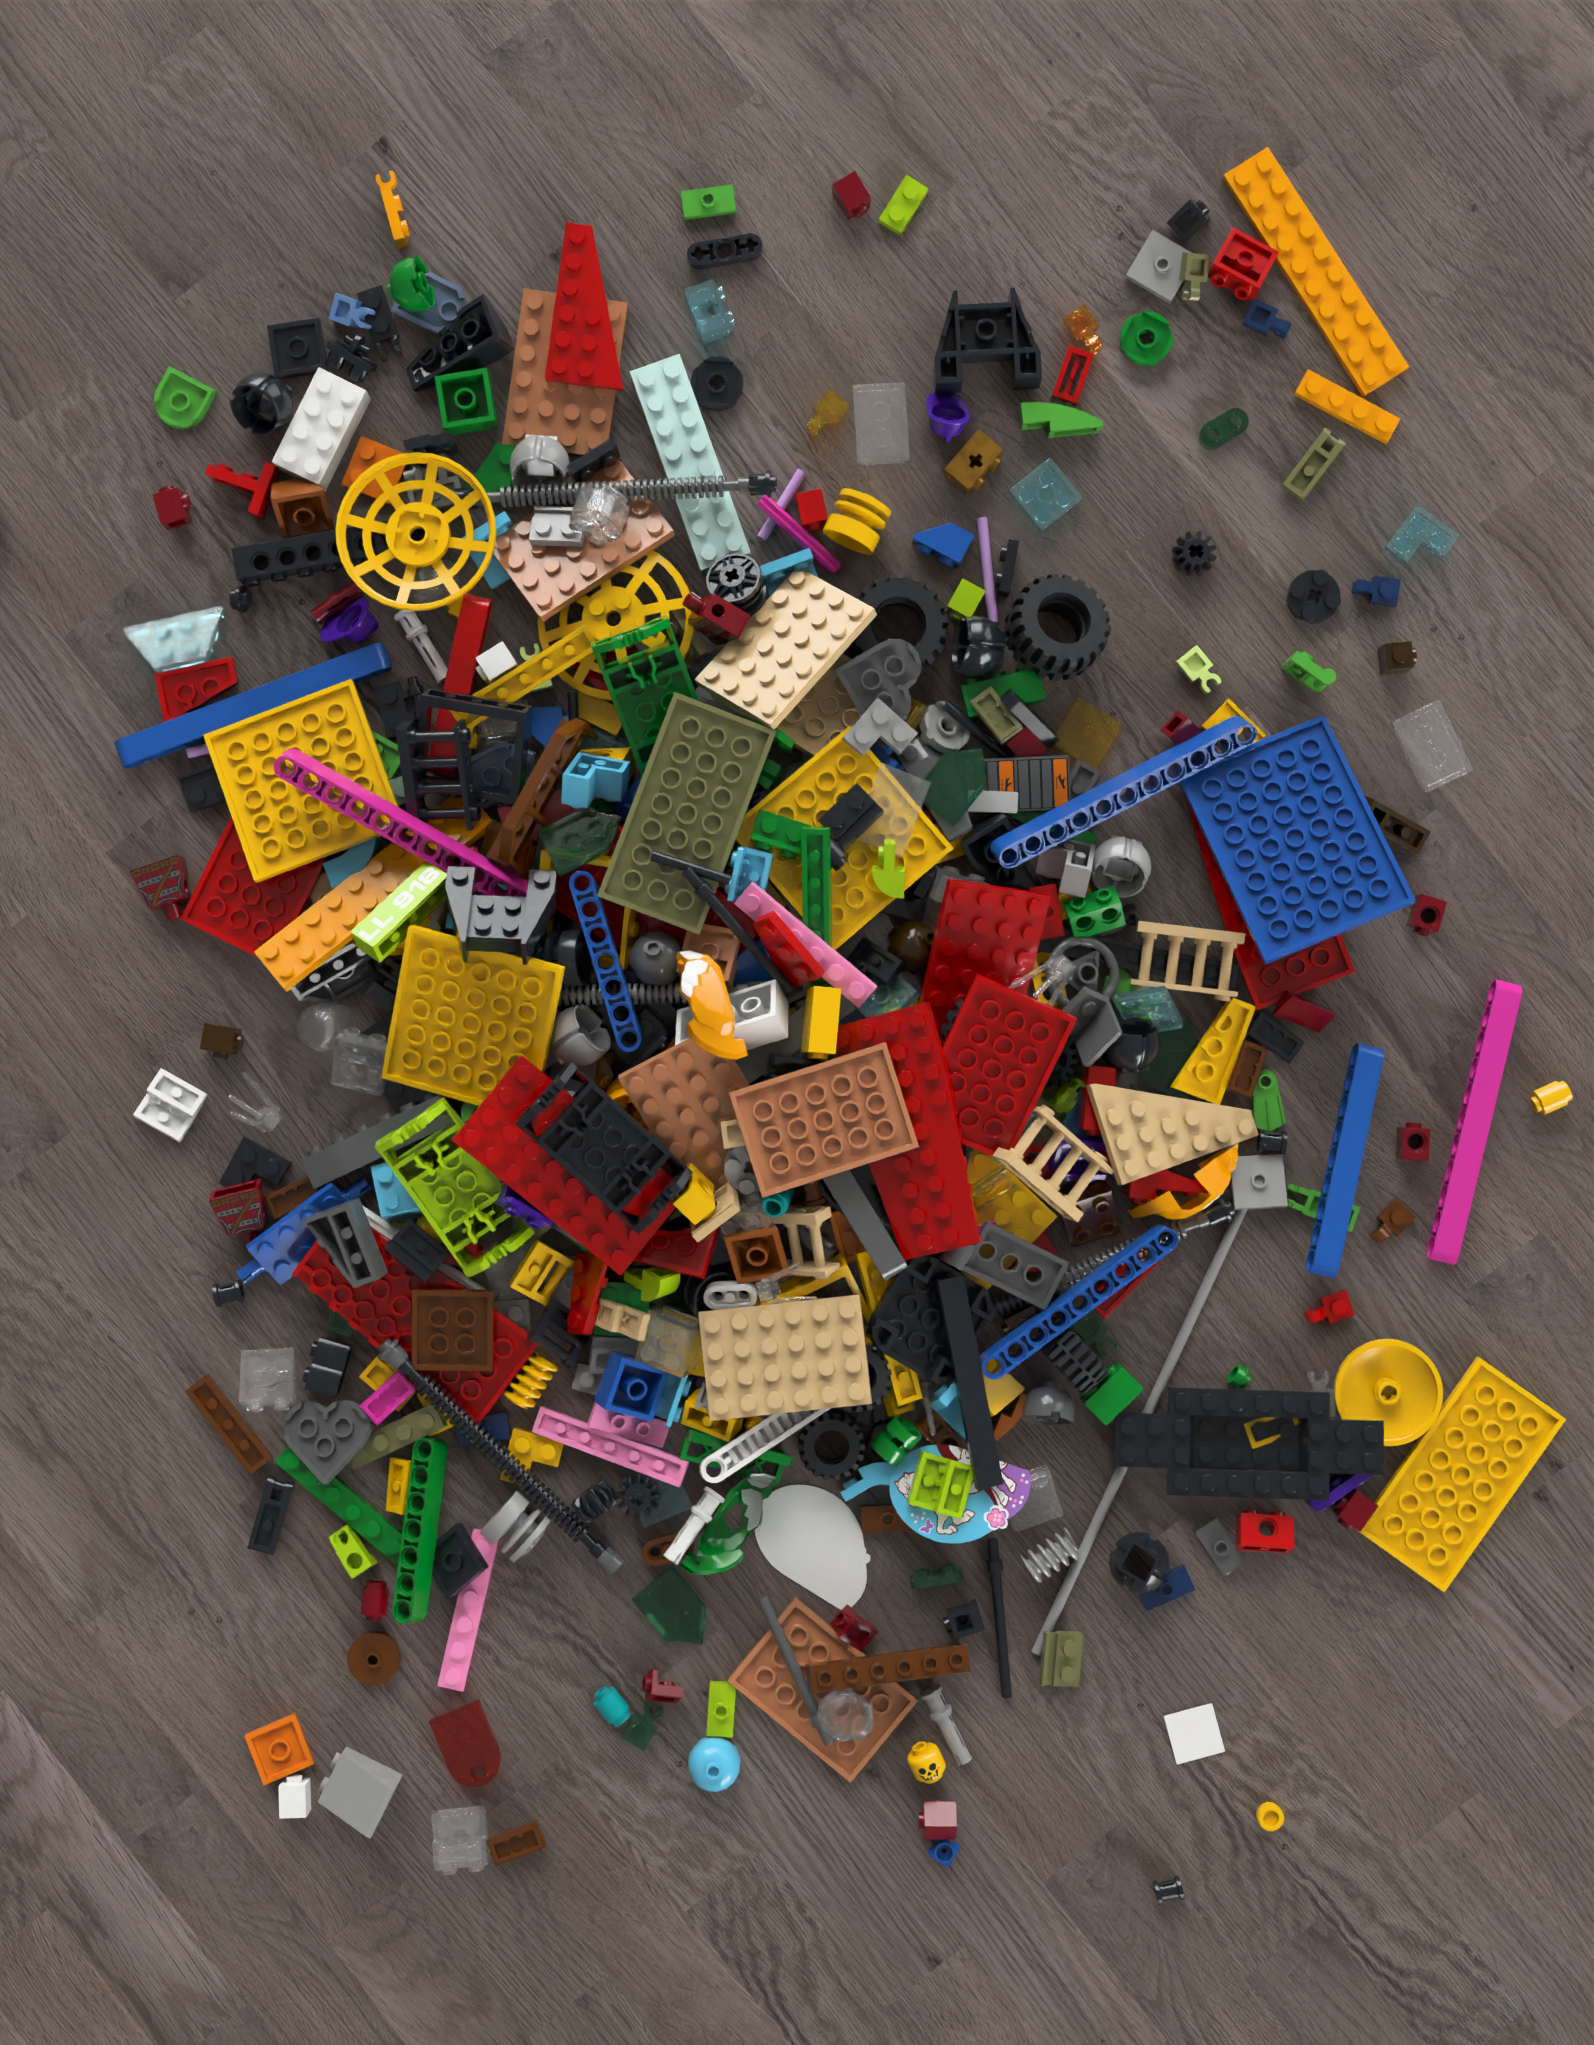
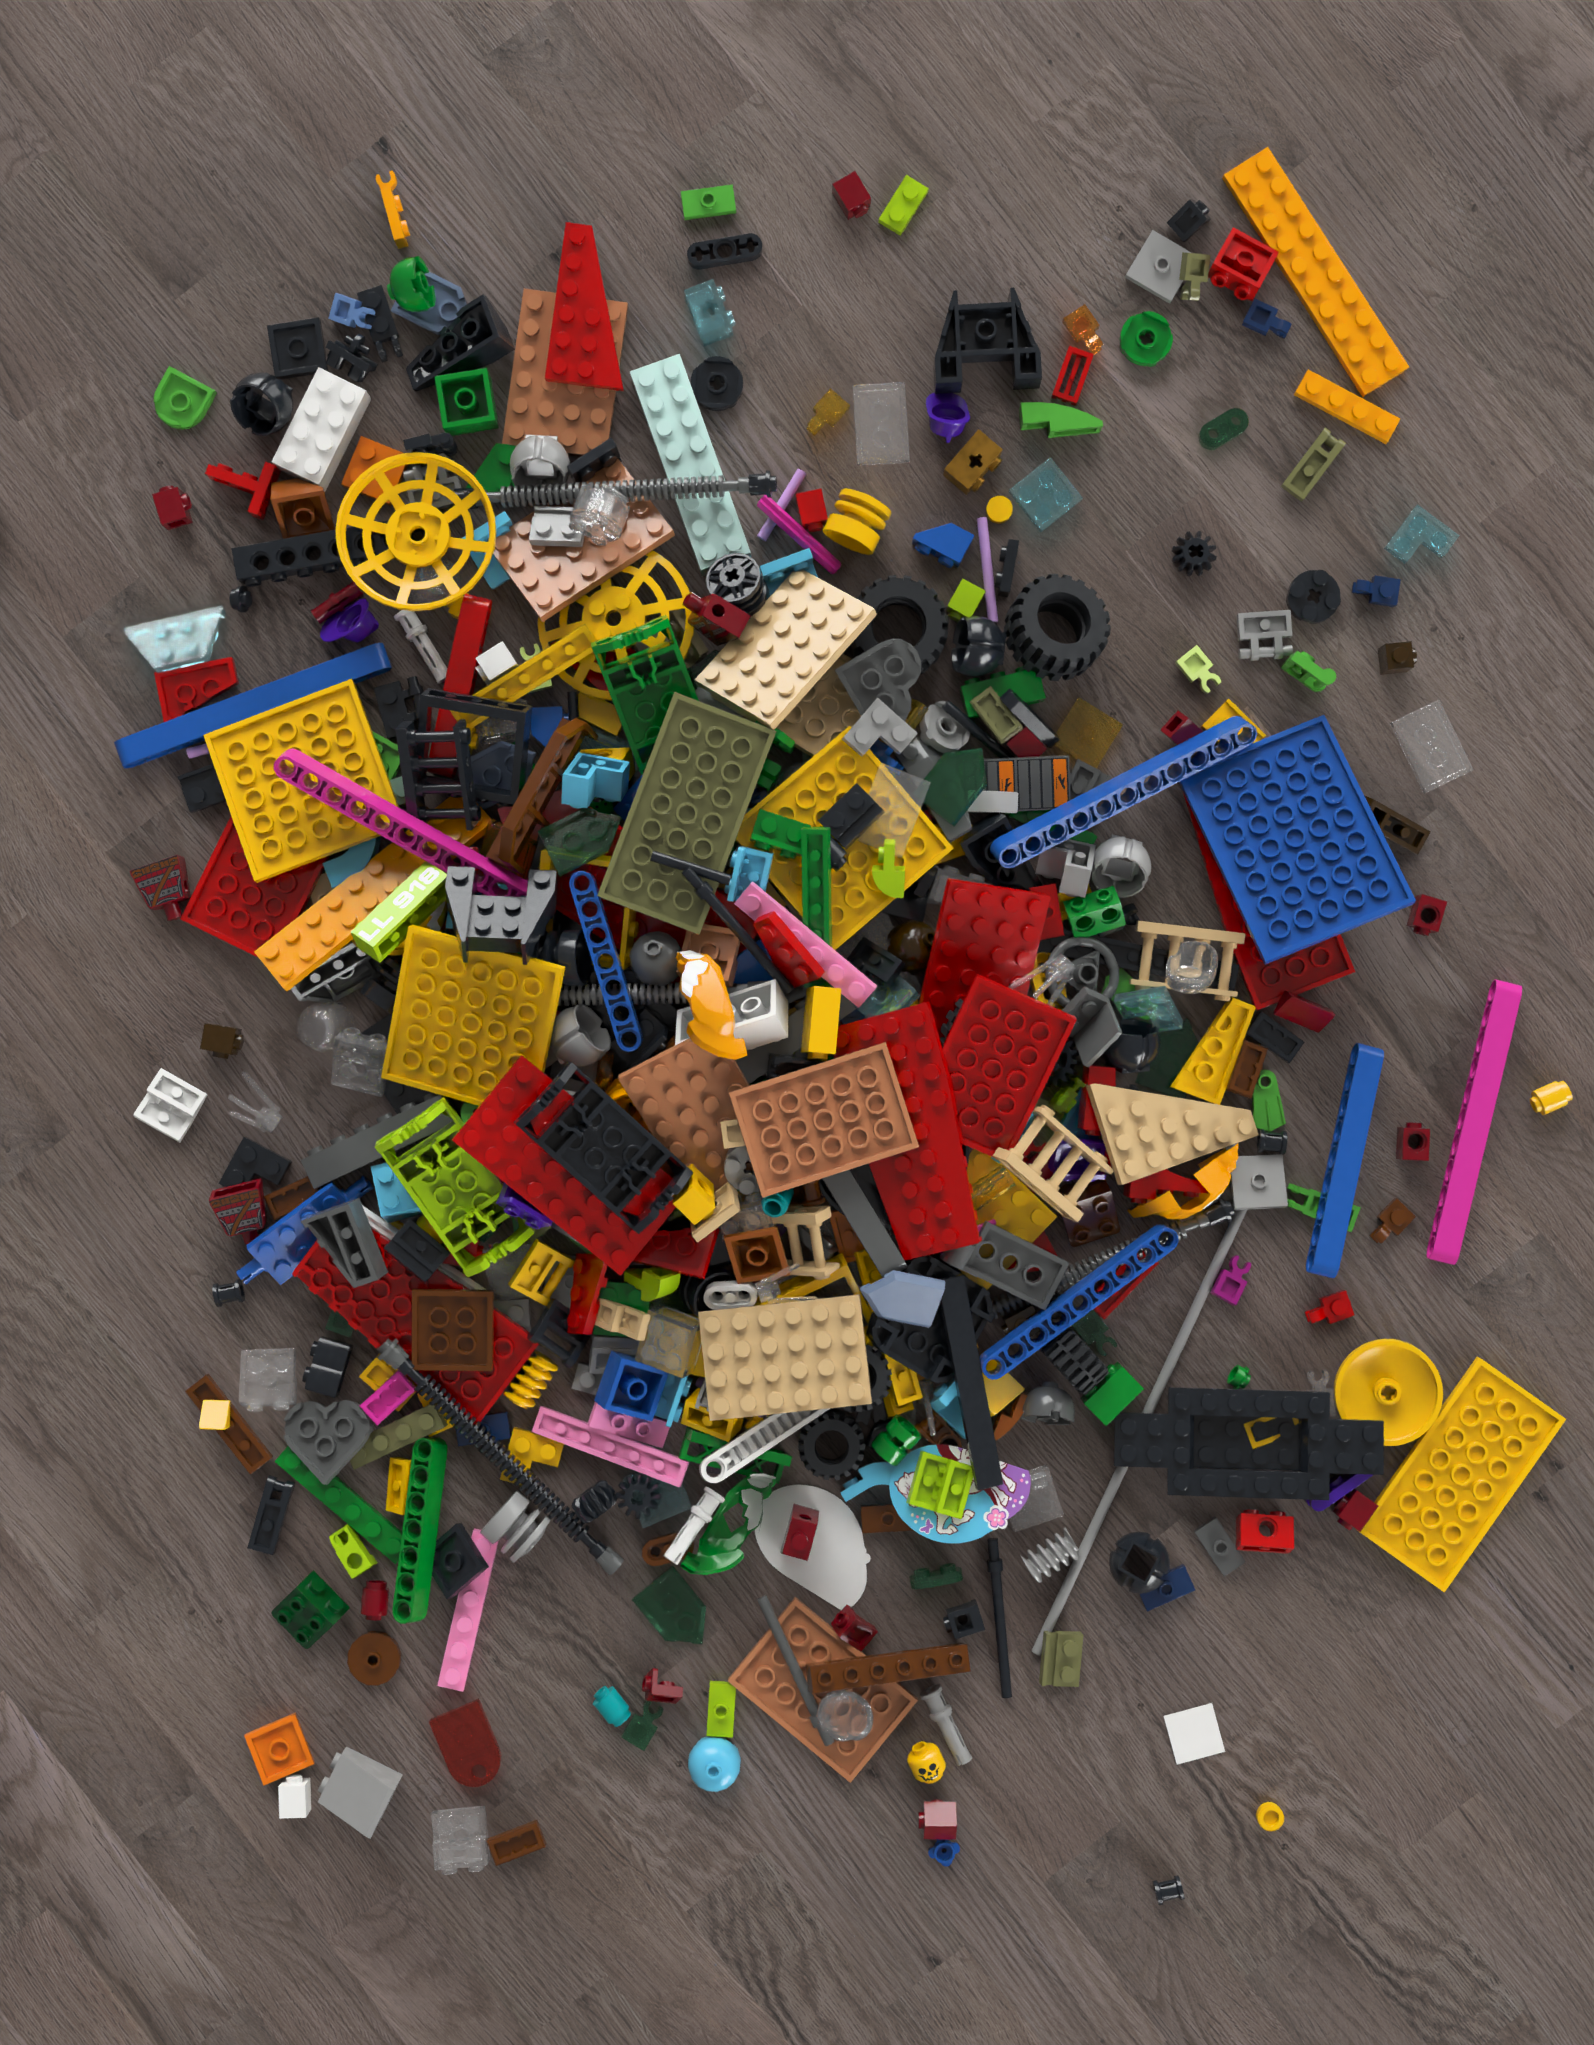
none -> yellow slope [199,1400,231,1430]
none -> dark green bracket [271,1570,350,1649]
none -> dark red torso [780,1504,819,1561]
none -> sand blue tile [860,1270,945,1328]
none -> yellow tile [986,496,1013,524]
none -> clear piece [1165,941,1218,994]
none -> magenta plate [1210,1255,1251,1306]
none -> light grey plate [1236,610,1293,661]

